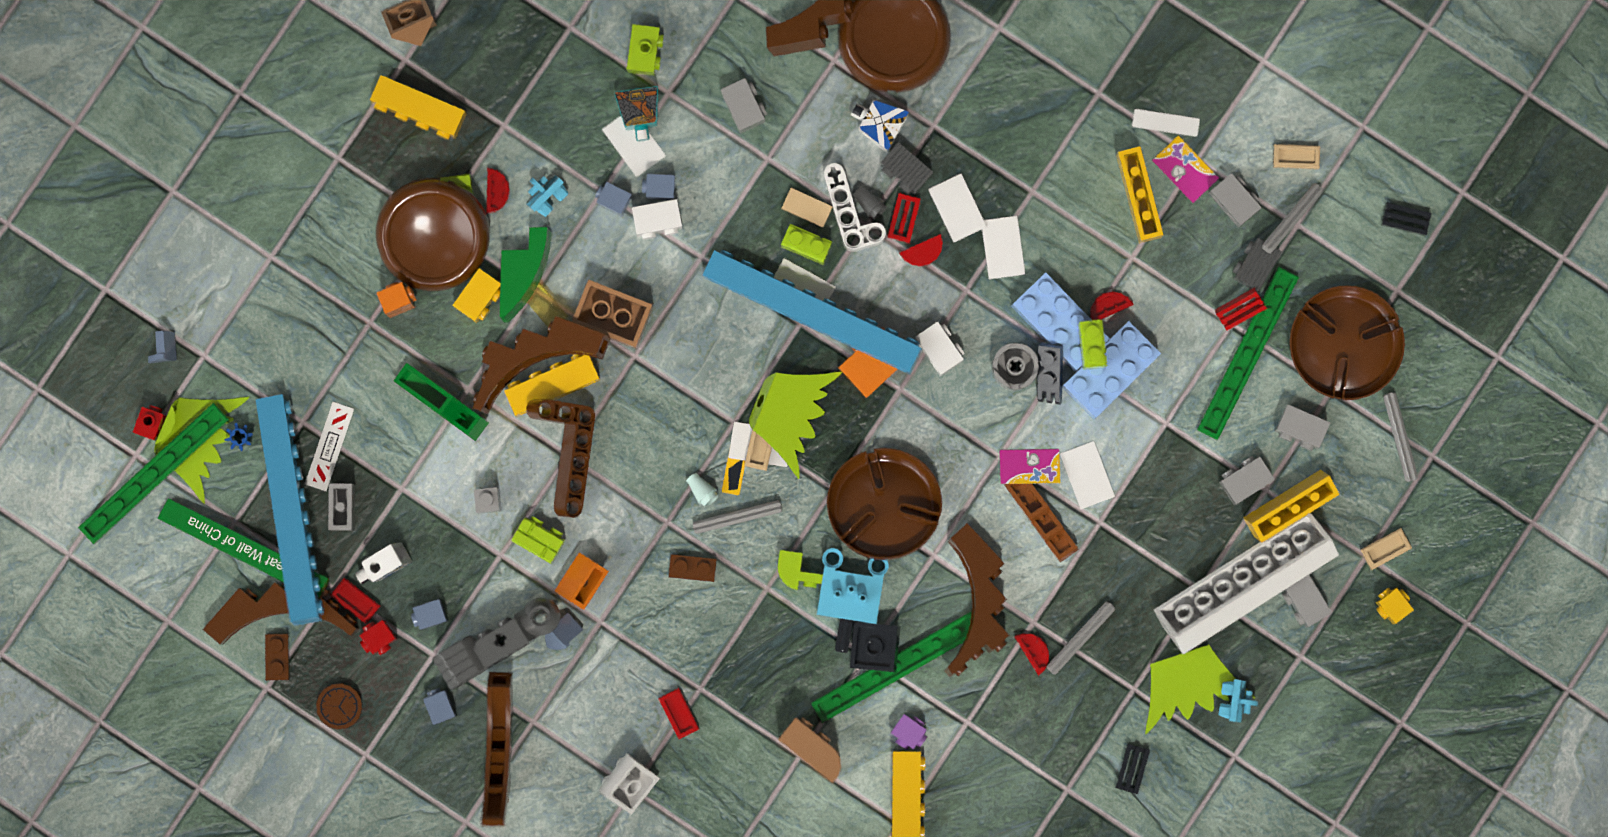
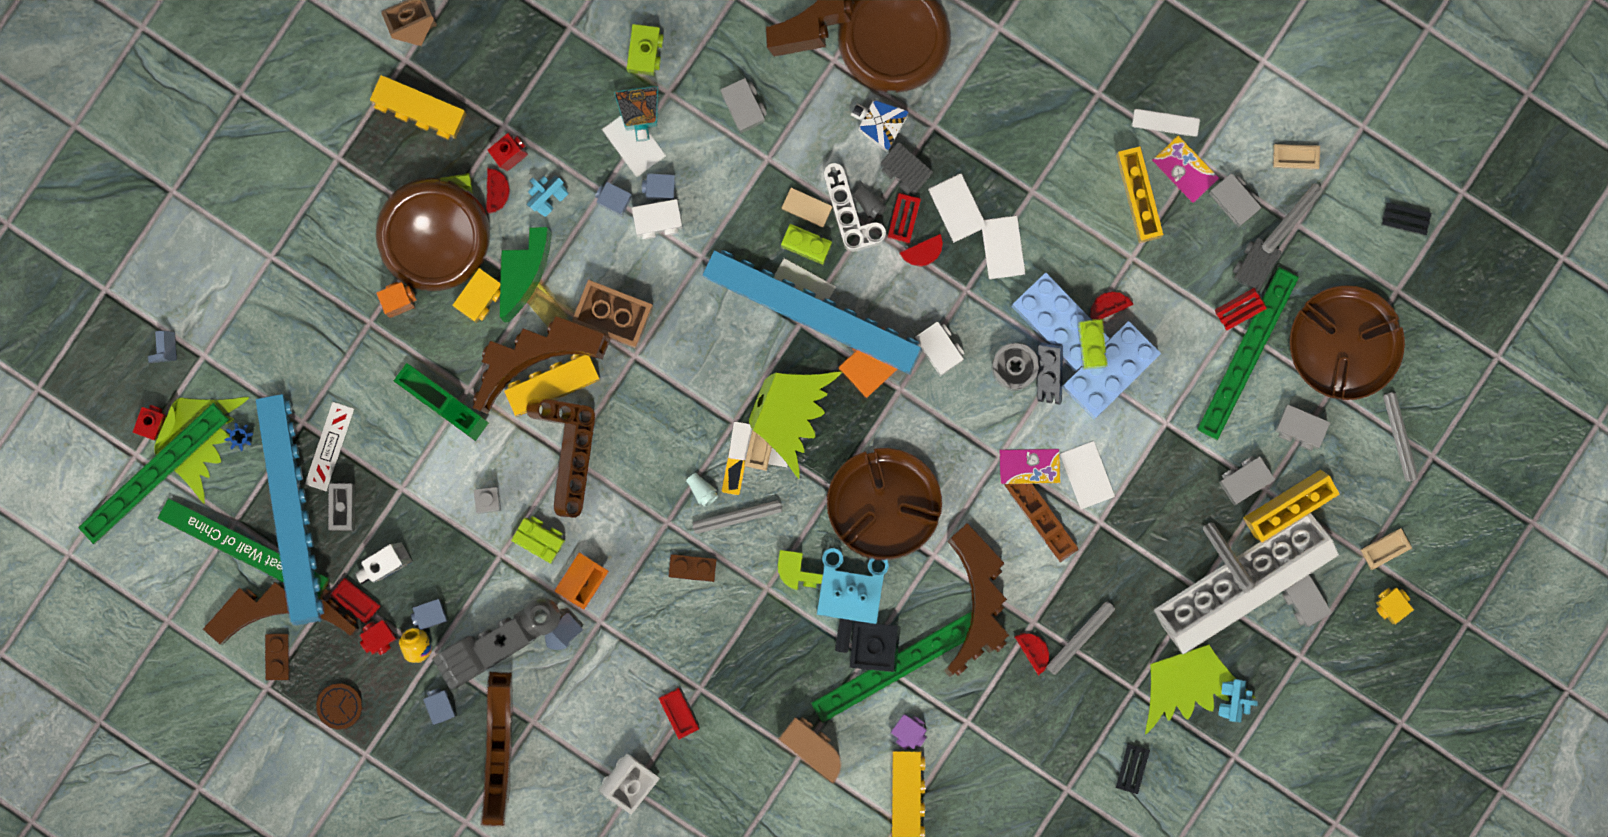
none -> yellow head [399,628,432,663]
none -> red brick [487,133,529,171]
none -> light grey axle [1203,522,1255,592]

